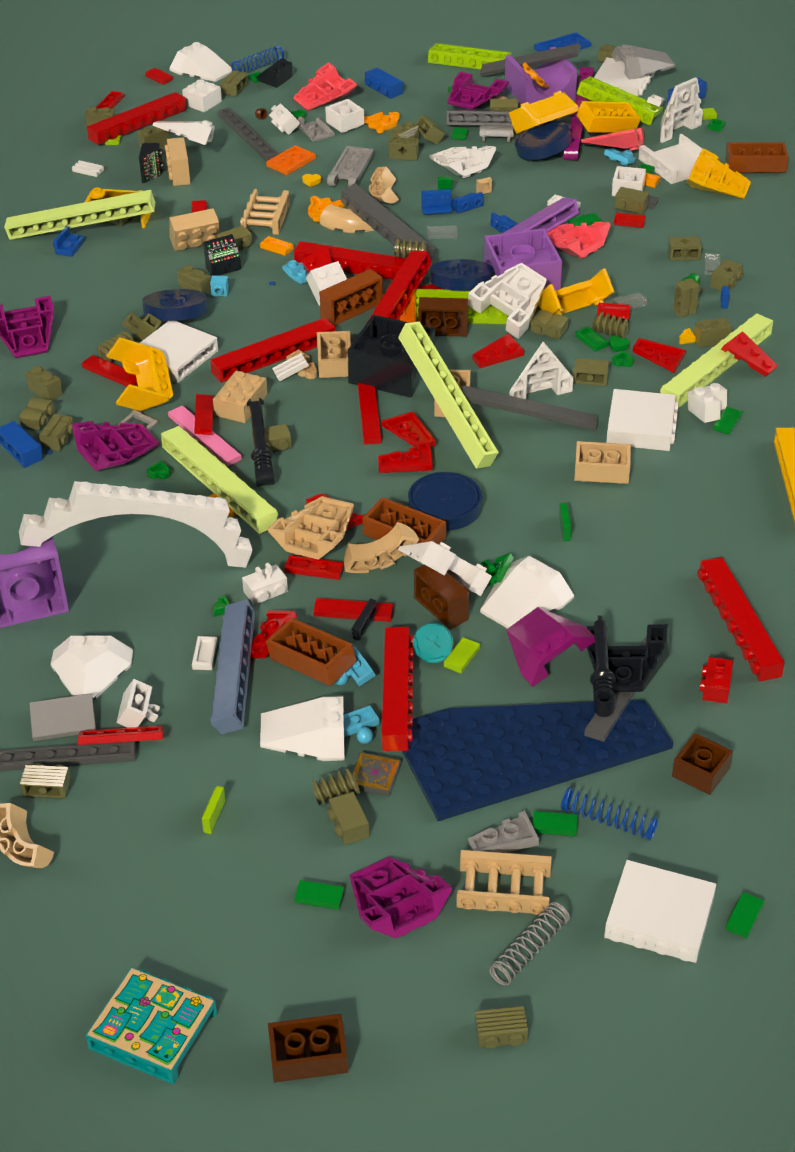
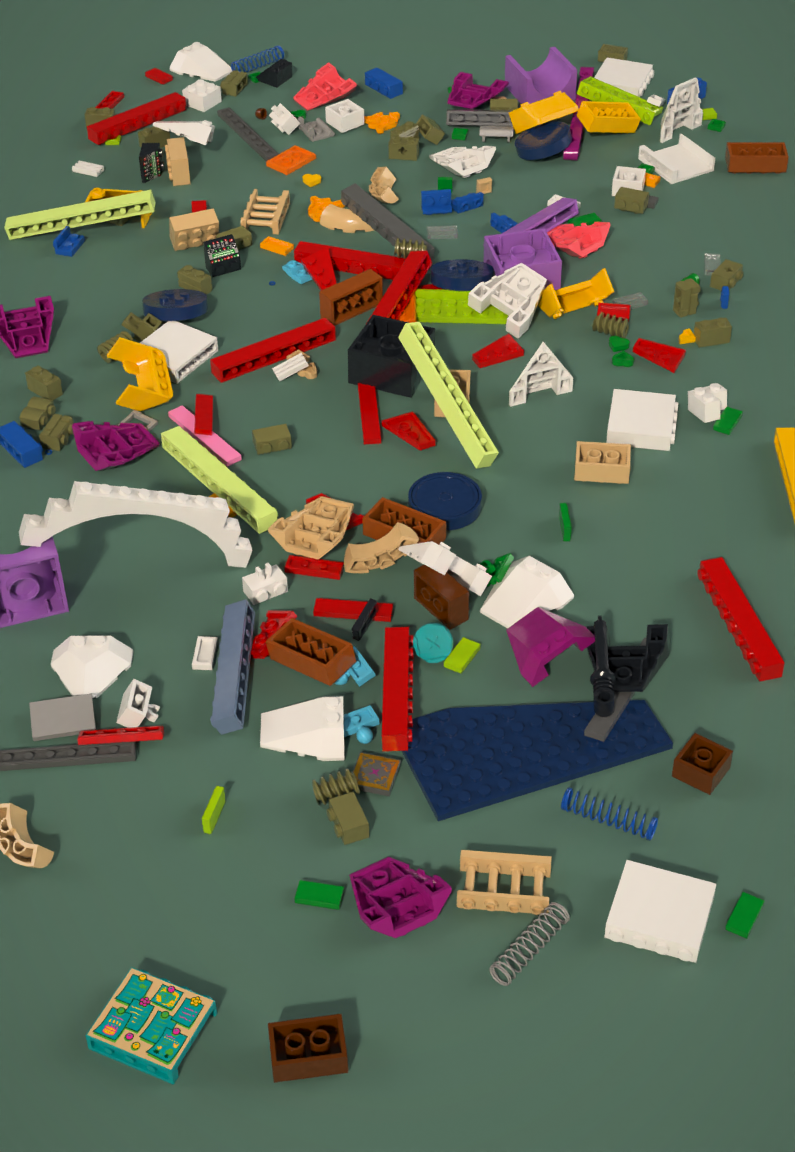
brick [20,763,71,799] -> none
red tile [82,355,138,387] -> none
green tile [147,461,171,479] -> none
medium azure plate [210,276,229,296] -> none
green tile [212,595,230,617] -> none
tan brick [213,371,268,423] -> none
black piece [247,398,275,486] -> none
white brick [306,261,347,306] -> none
tan brick [317,331,351,378] -> none
light grey hinge [327,146,374,187] -> none
red wing [378,443,432,473] -> none
reddish brown brick [418,297,468,337] -> none
lime bracket [428,43,511,69] -> none
dark grey tile [461,385,597,430] -> none
light grey wing [468,810,539,853] -> none
olive brick [475,1006,528,1049] -> none
dark grey tile [480,43,581,77] -> none
light orange tile [522,62,549,89] -> none
olive brick [531,310,568,339] -> none
green tile [532,811,577,836] -> none
blue tile [534,32,591,52] -> none
olive brick [573,358,609,386] -> none
green tile [575,326,609,352] -> none
coral wedge [581,128,644,151] -> none
medium azure plate [604,148,636,165] -> none
light grey wedge [611,45,675,80] -> none
red tile [614,212,646,228] -> none
yellowish green brick [660,314,773,408] -> none
olive brick [667,237,702,260] -> none
yellow wedge [686,148,751,199] -> none
red brick [699,657,733,704] -> none
red wing [721,331,778,377] -> none

